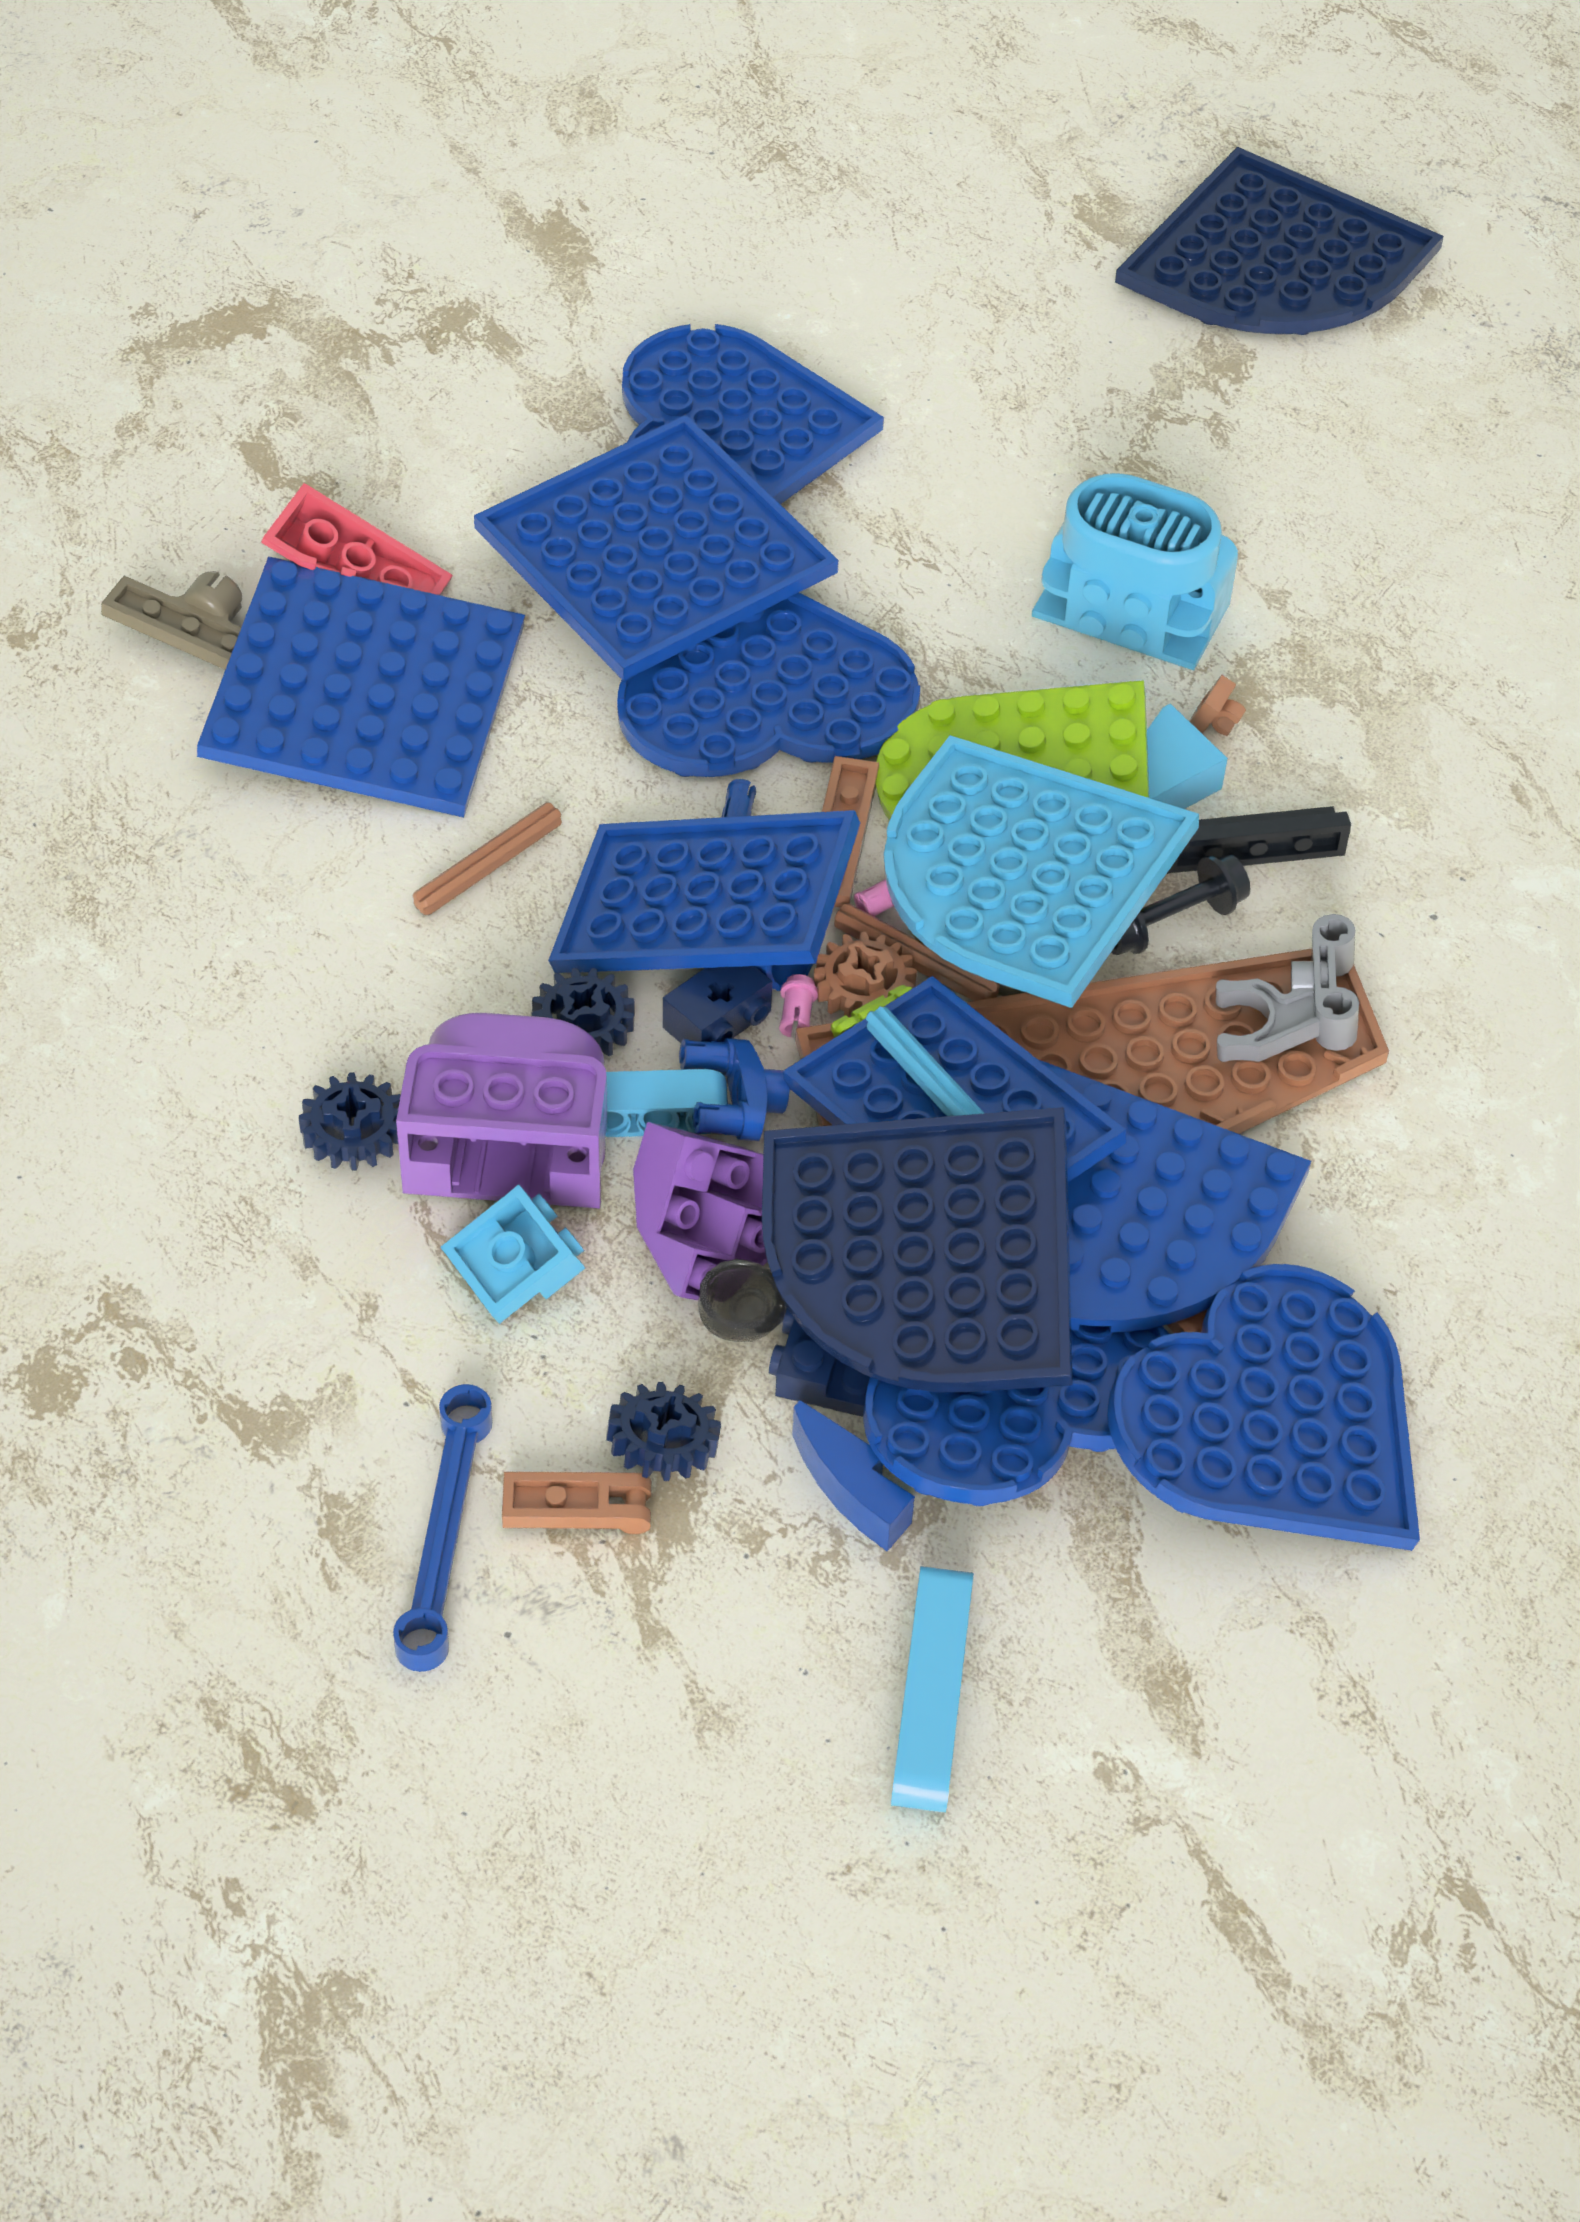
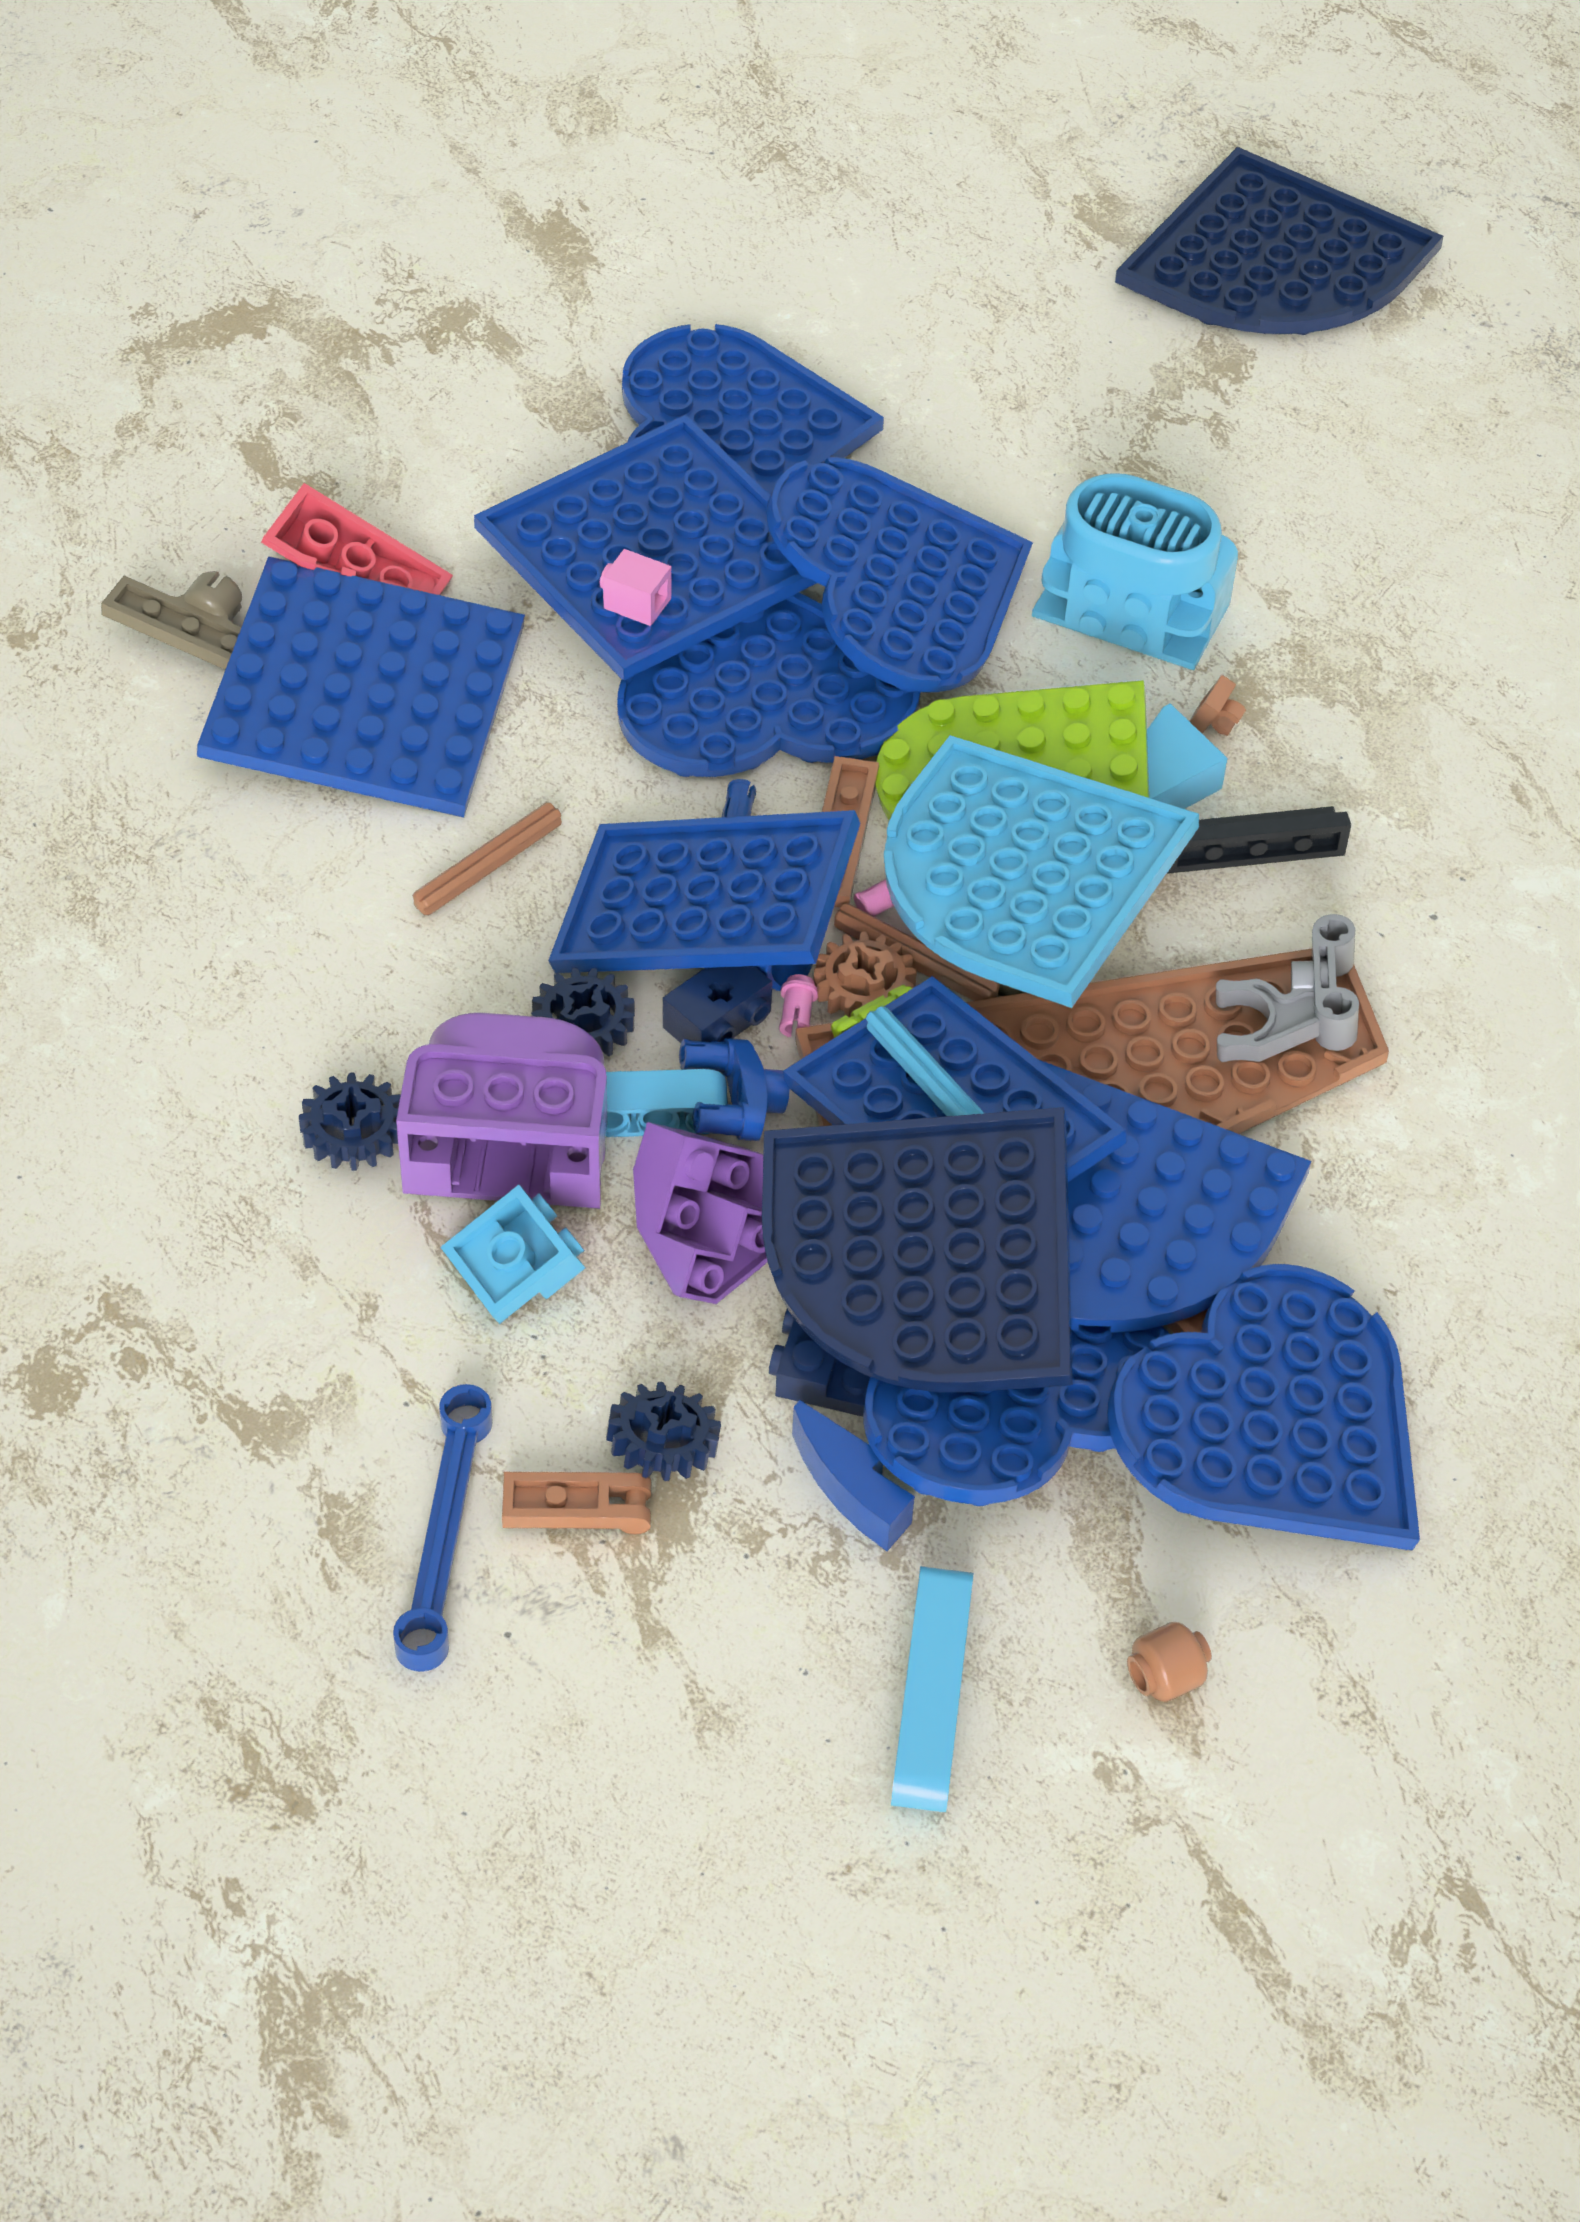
clear smoke hat [698,1259,787,1342] -> none
black piece [1111,855,1251,955] -> none
none -> bright pink brick [600,549,671,626]
none -> blue plate [766,457,1033,692]
none -> nougat head [1127,1622,1212,1702]

